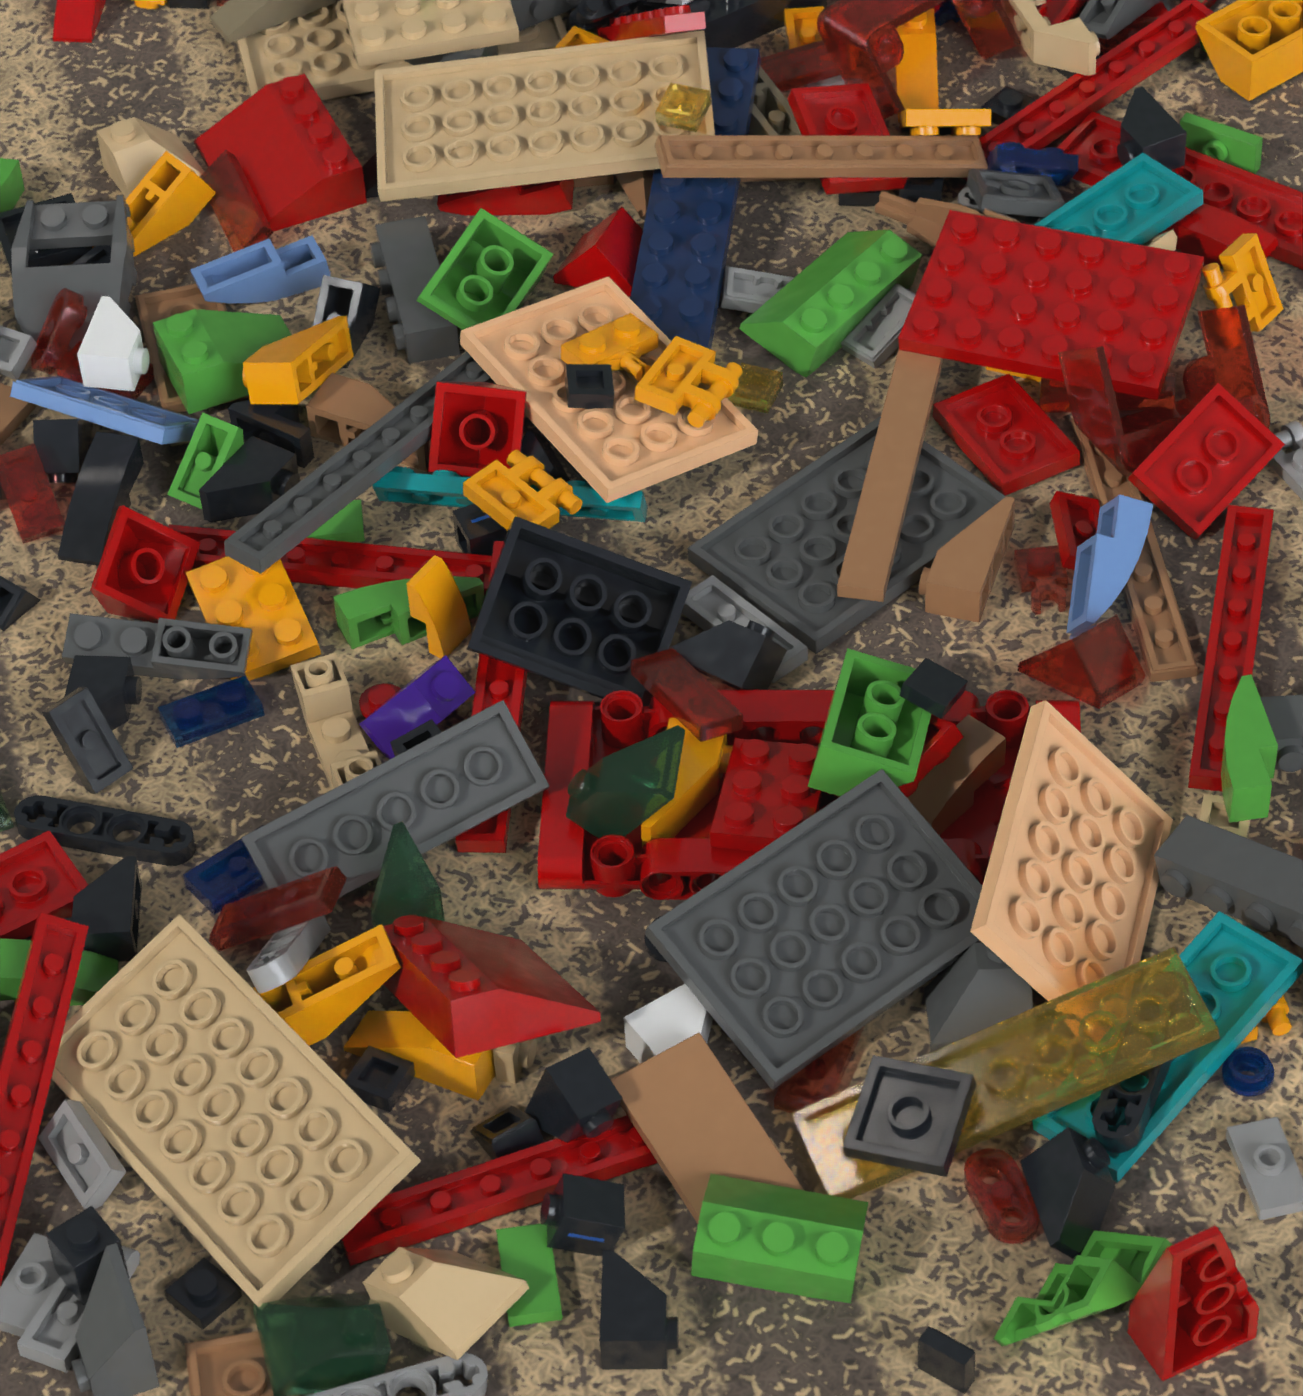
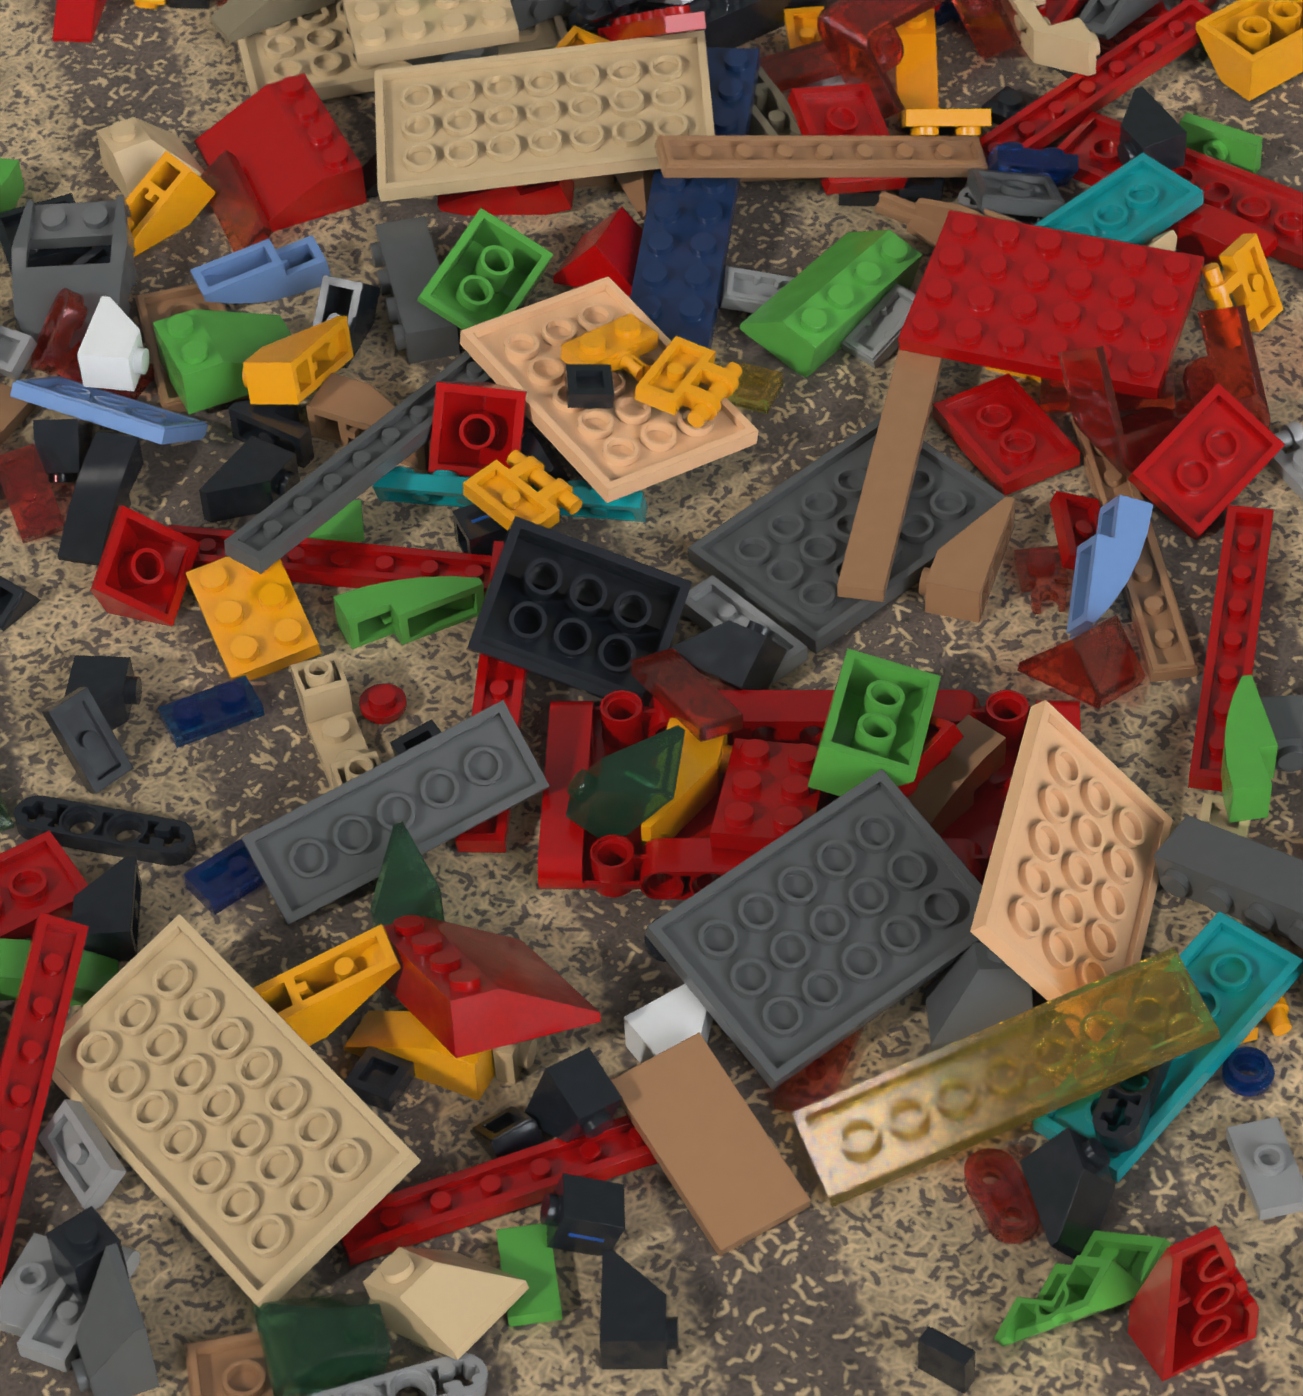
dark grey slope [62,613,253,680] -> none
black plate [164,1258,242,1330] -> none
bright green slope [167,412,244,510] -> none
clear red tile [208,866,347,952] -> none
light grey beam [246,907,331,993] -> none
dark purple slope [359,655,476,759] -> none
light orange slope [406,555,471,658] -> none
clear yellow plate [655,83,711,132] -> none
bright green slope [691,1174,868,1303] -> none
black plate [842,1055,977,1177] -> none
black tile [899,658,968,719] -> none

